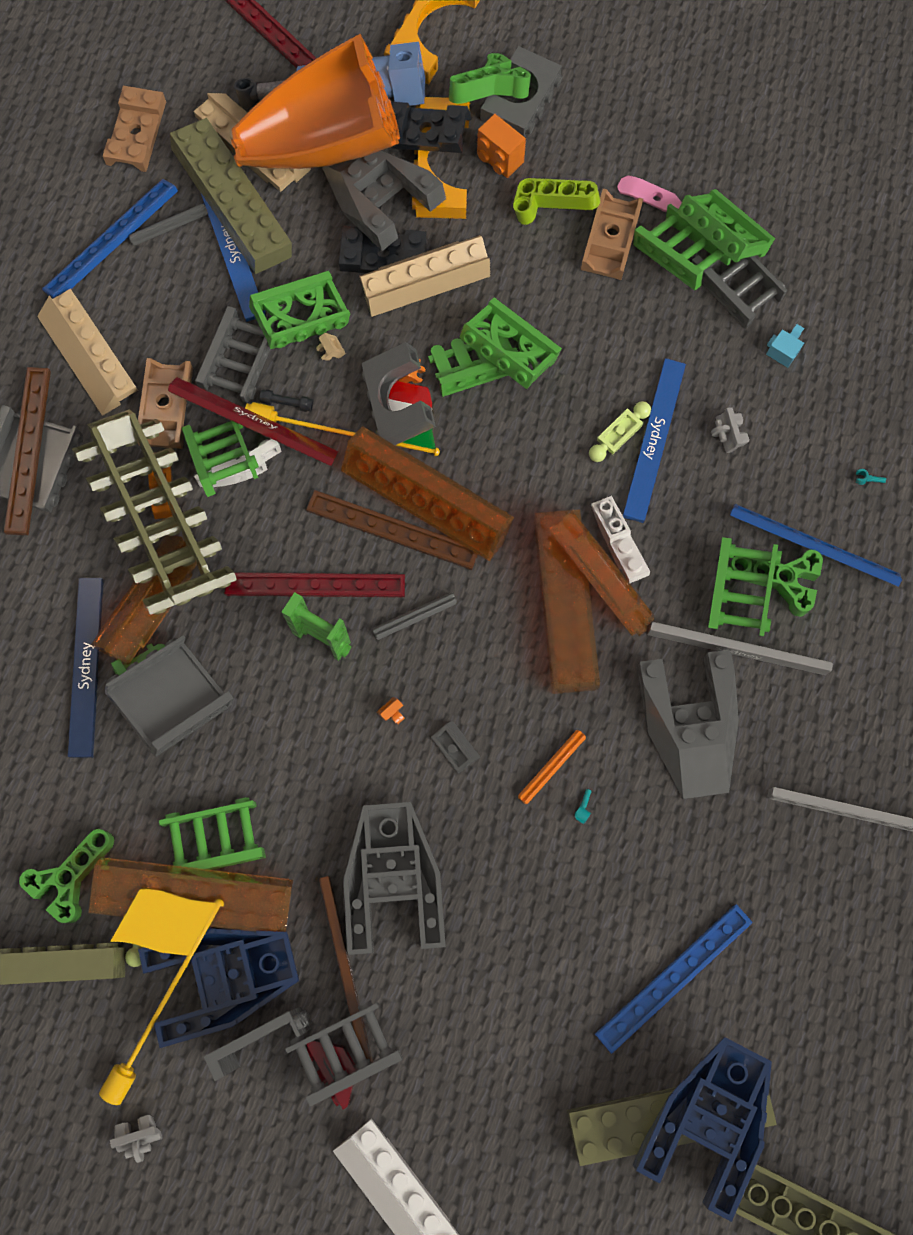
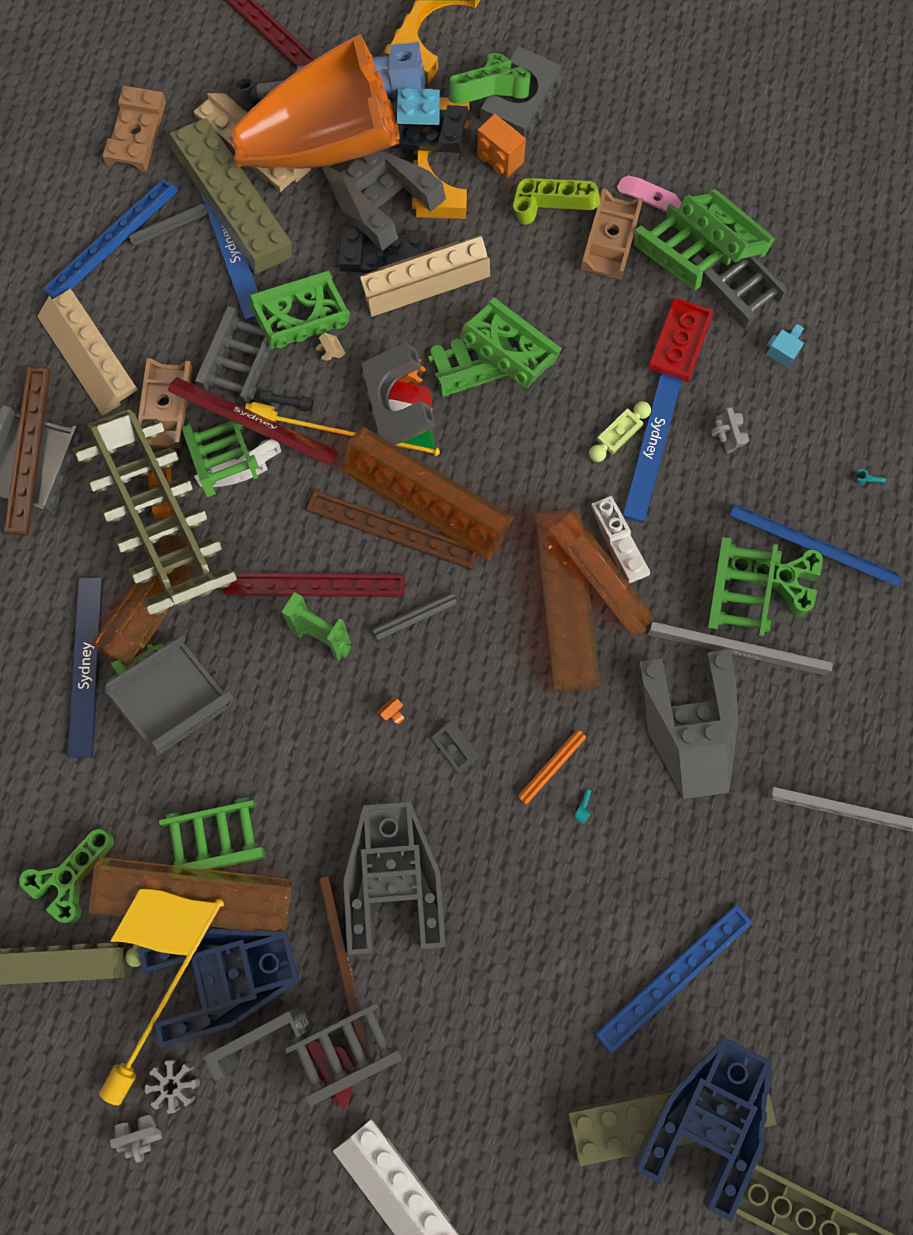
none -> light grey gear [145,1058,200,1114]
none -> medium azure plate [397,88,440,125]
none -> red tile [647,297,714,382]

